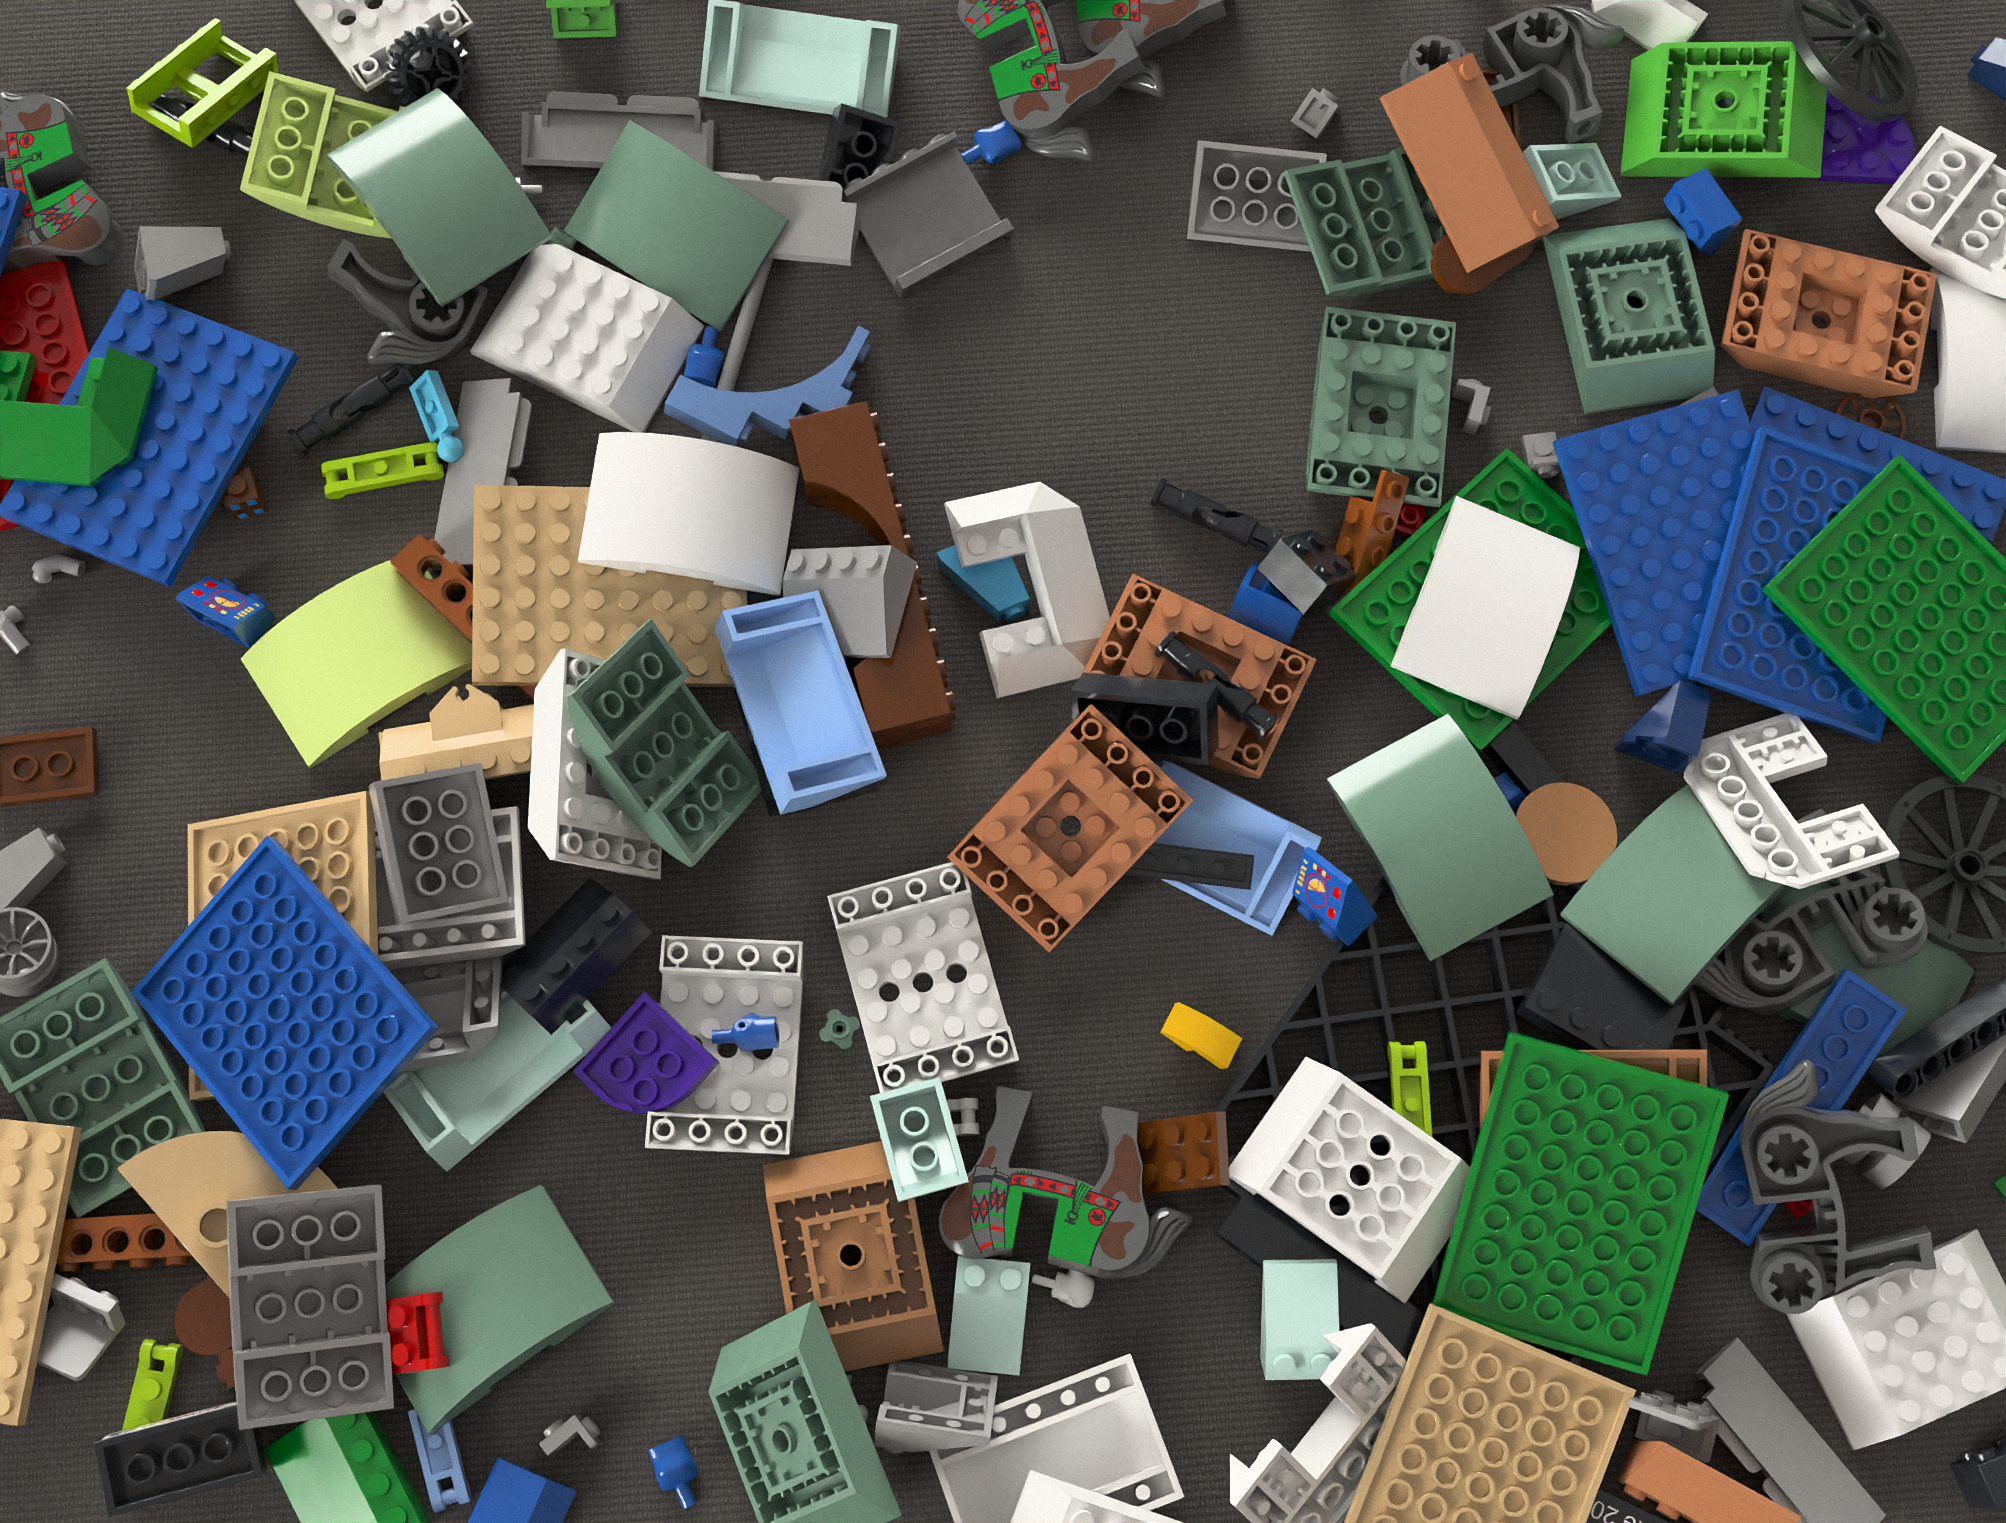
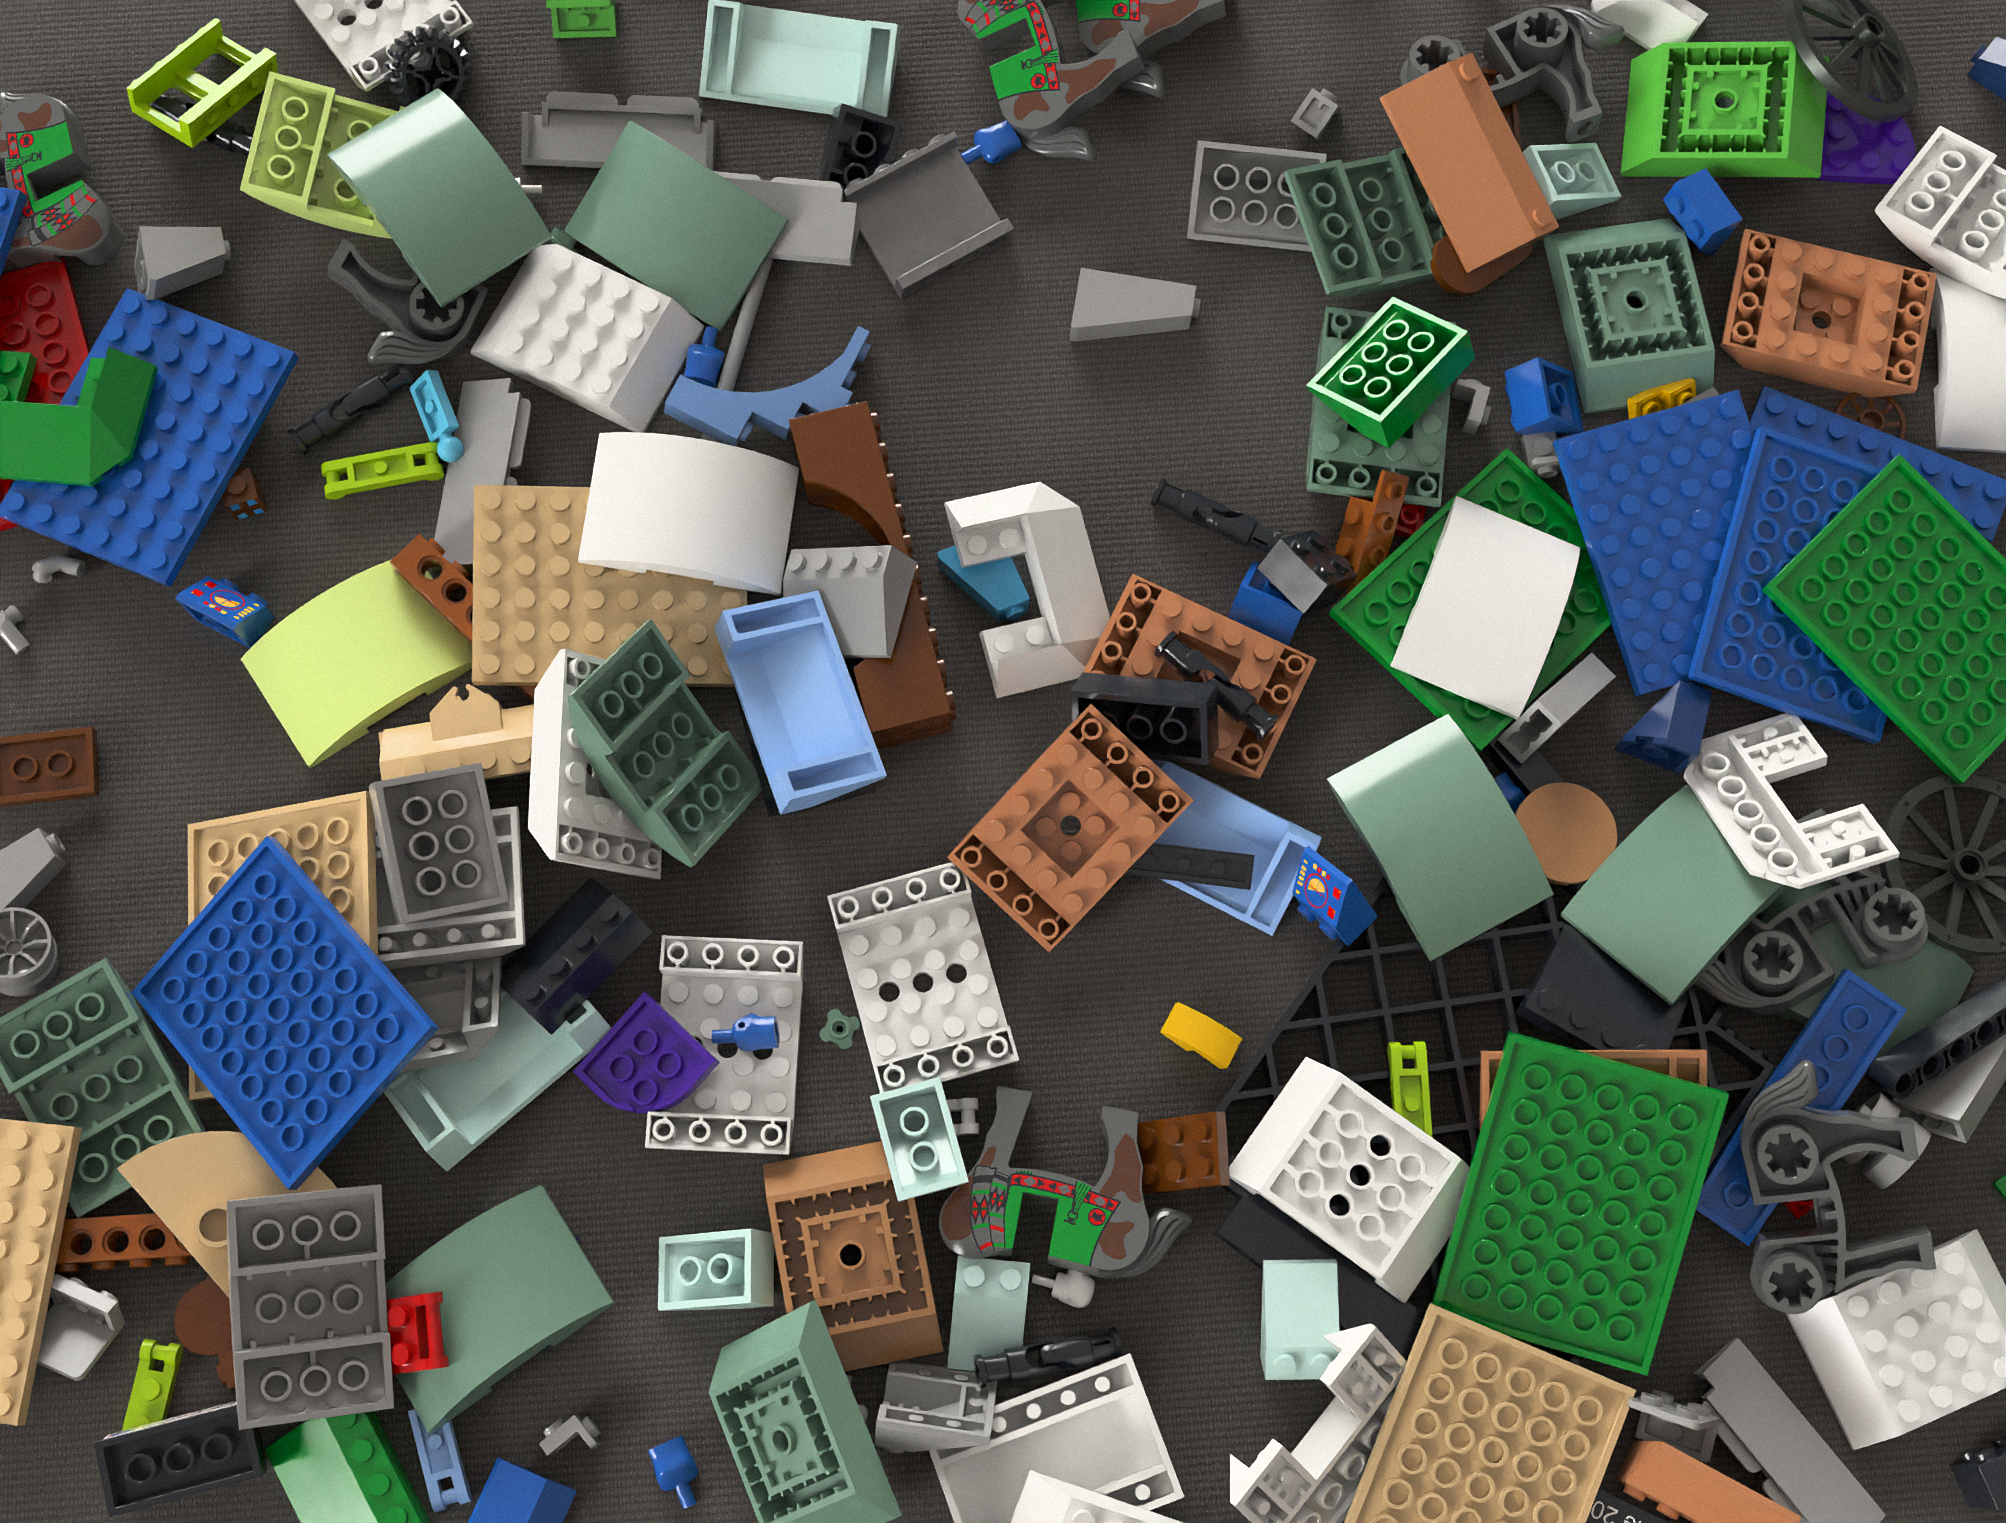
none -> light aqua slope [658,1229,774,1311]
none -> black piece [973,1327,1123,1388]
none -> light grey slope [1070,268,1201,341]
none -> green slope [1306,297,1475,448]
none -> light grey slope [1497,653,1616,764]
none -> blue slope [1505,357,1584,436]
none -> yellow slope [1627,378,1696,419]

